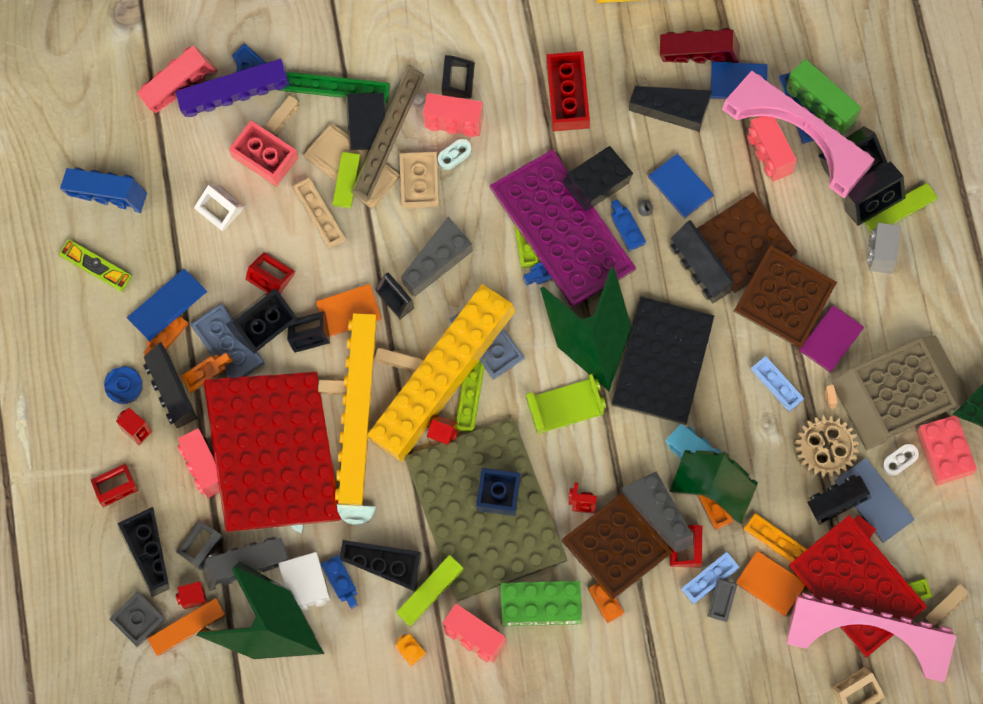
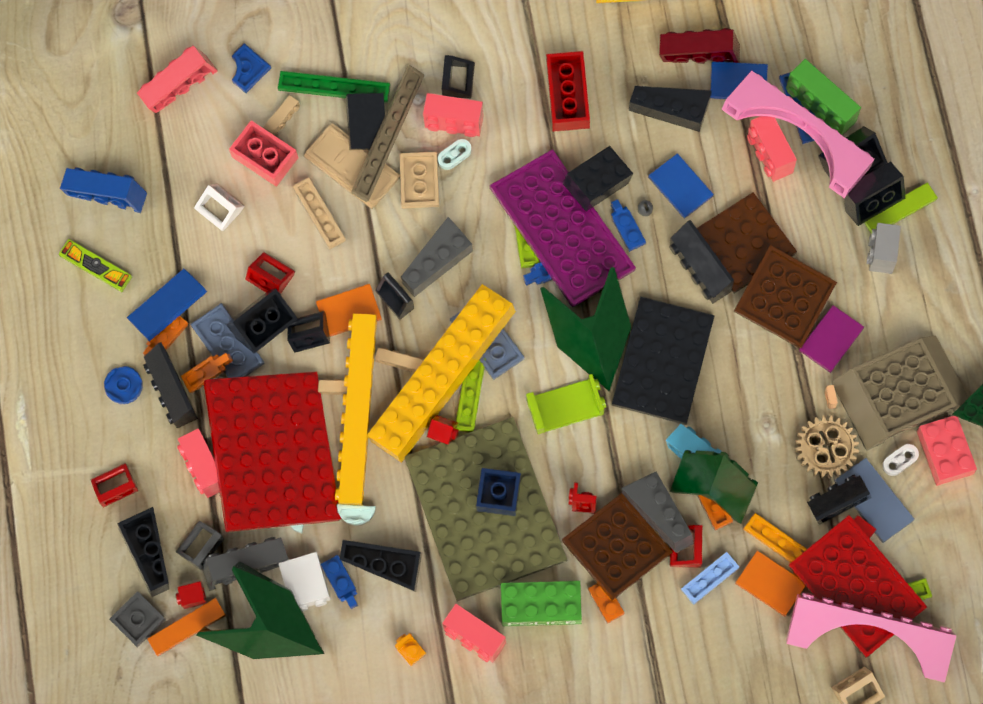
red brick [116,408,152,445] -> none
dark purple brick [175,59,290,117] -> none
lime tile [333,152,361,209] -> none
lime tile [396,555,465,627] -> none
dark grey tile [707,578,738,622] -> none
light blue plate [751,356,804,412] -> none
tan piece [923,584,969,628] -> none

